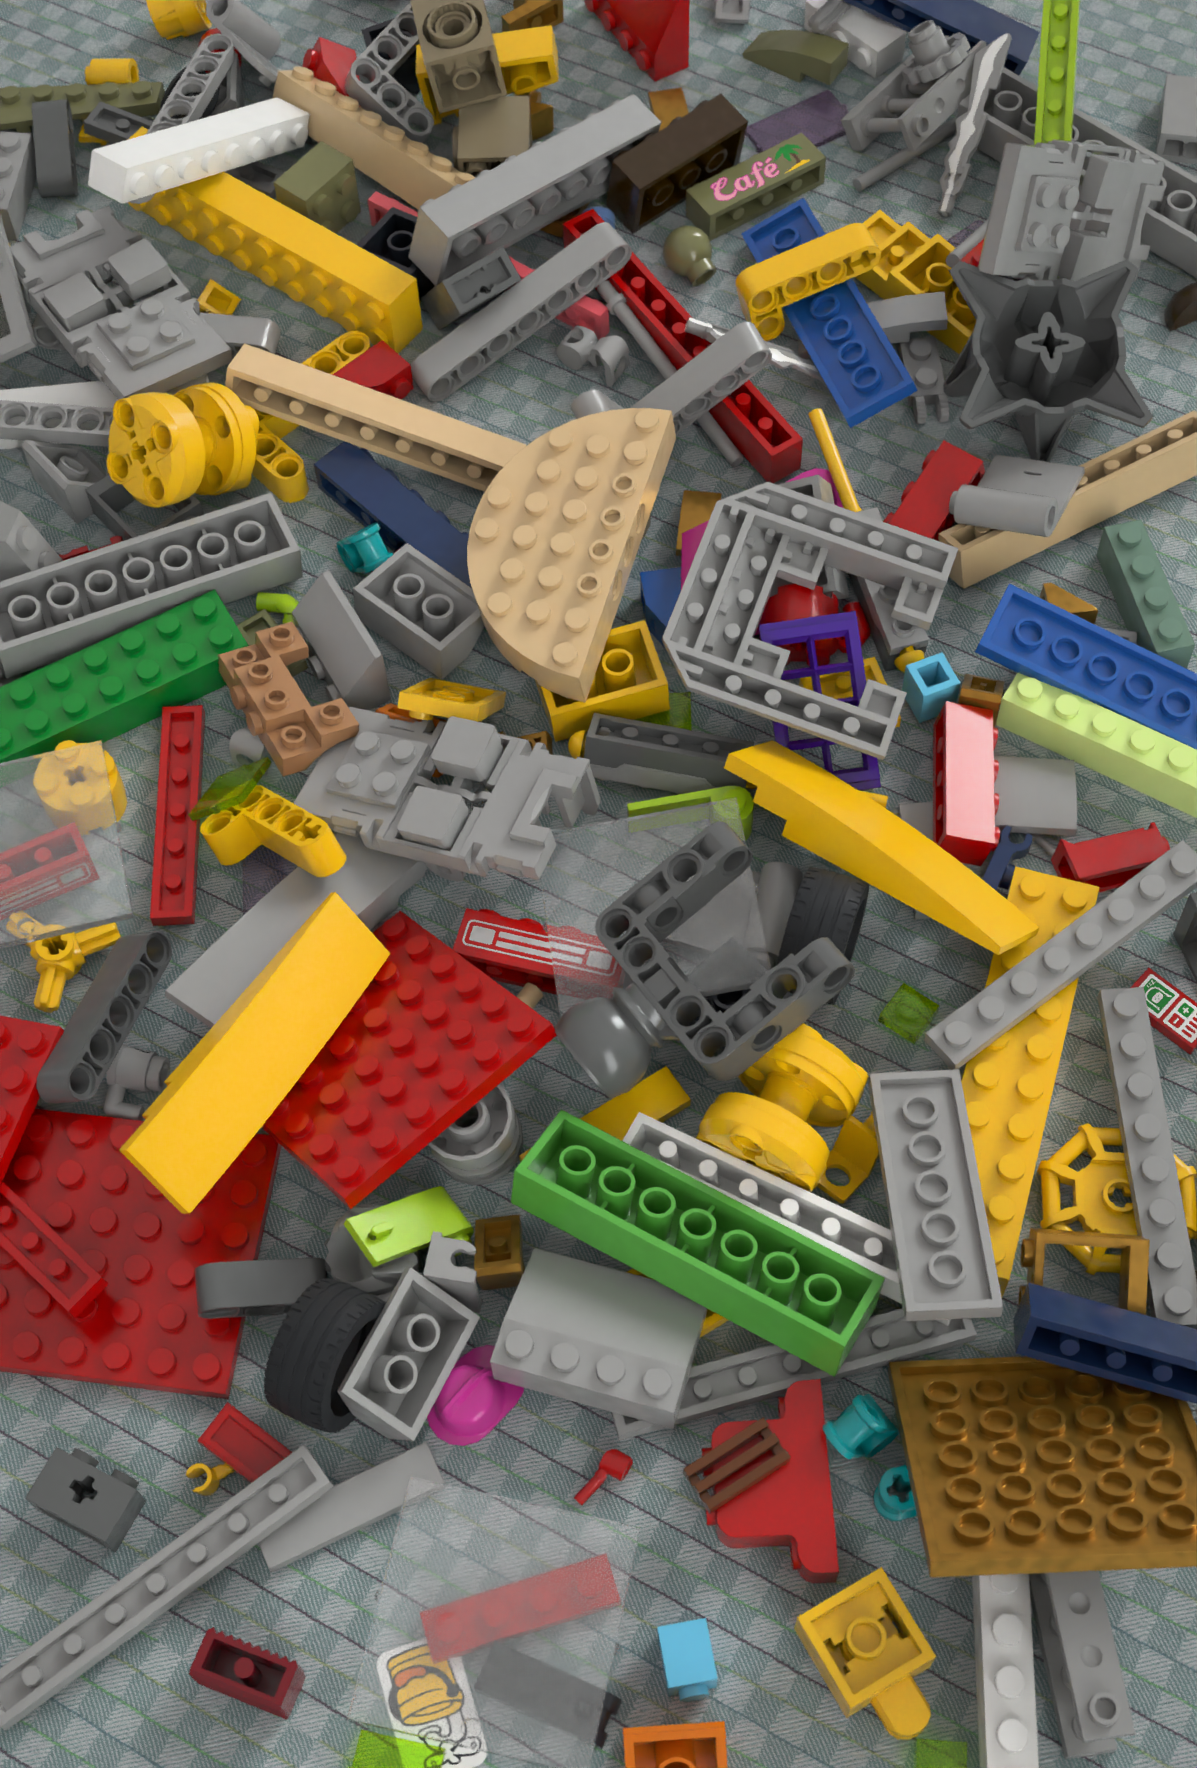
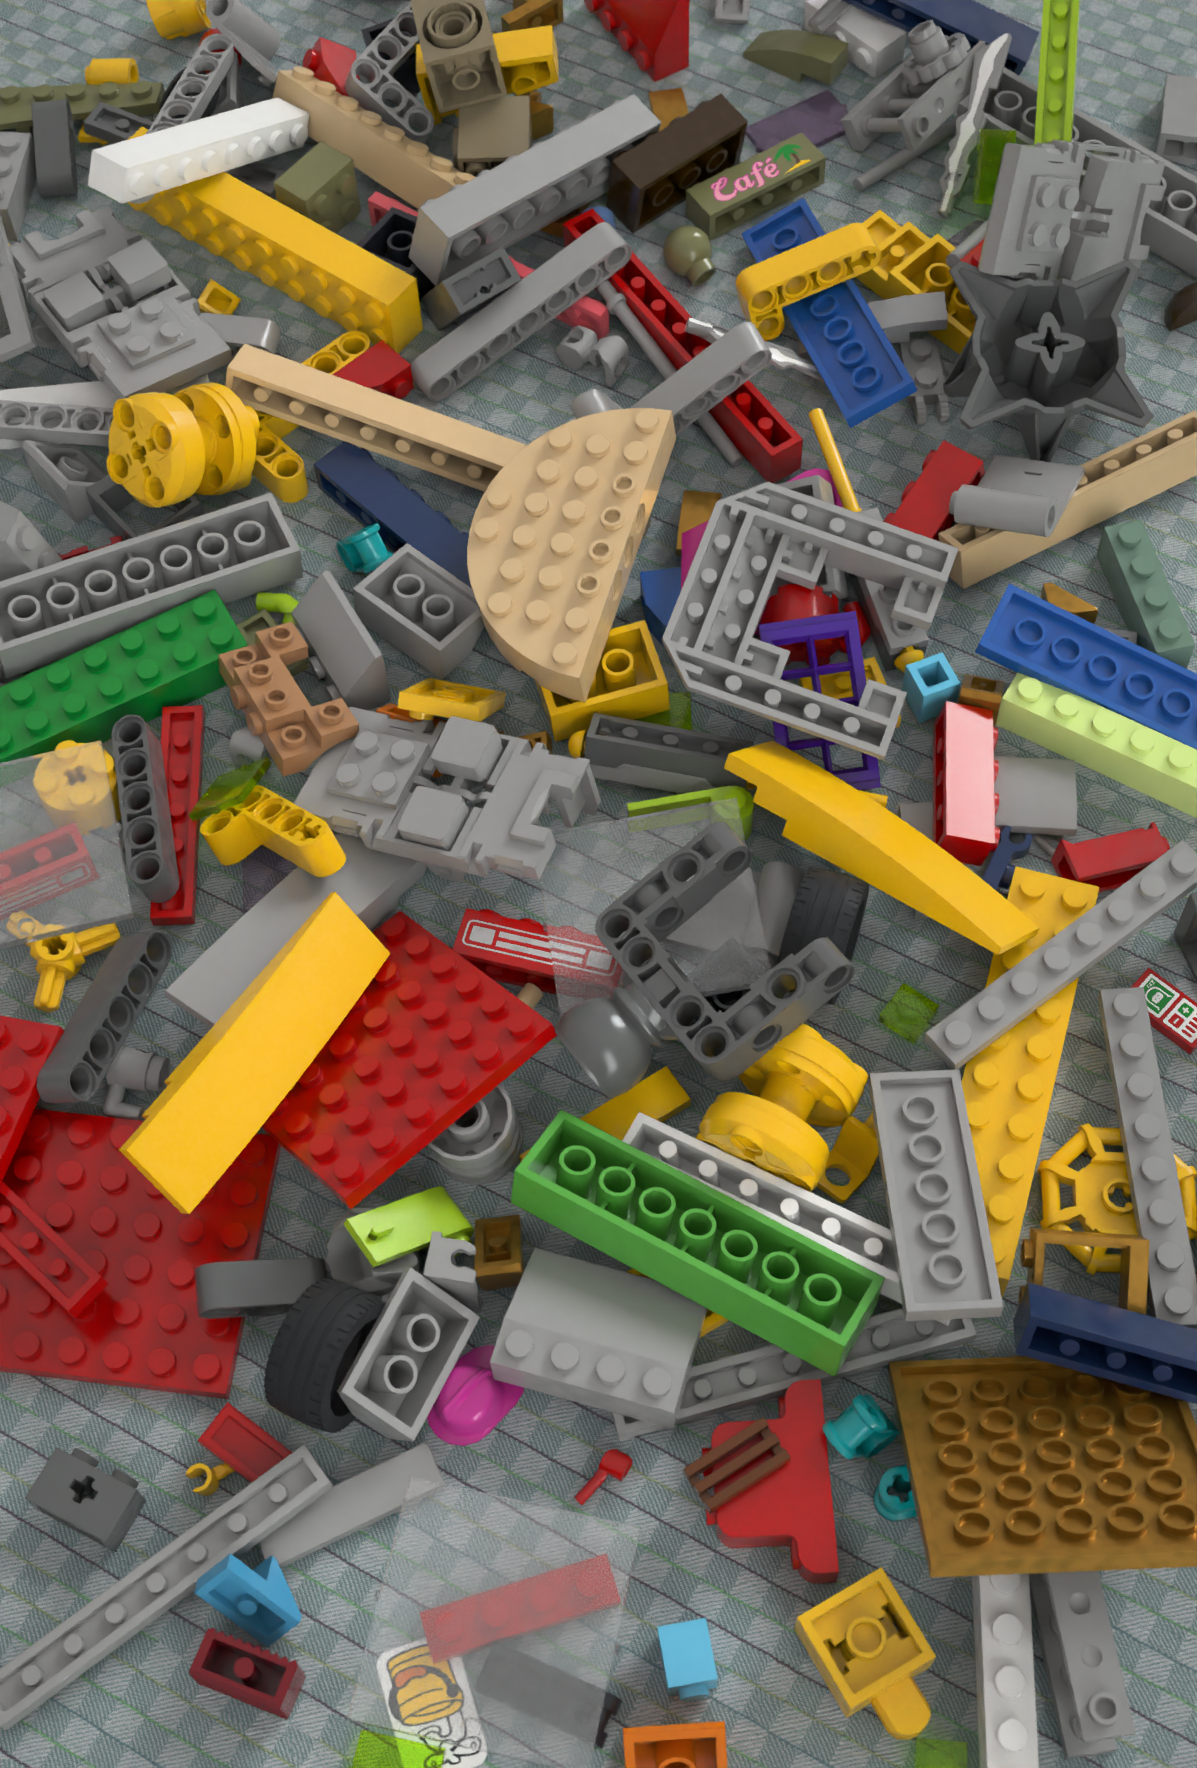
none -> dark grey beam [111,714,179,903]
none -> dark azure slope [194,1553,302,1647]
none -> clear neon green brick [971,128,1017,204]

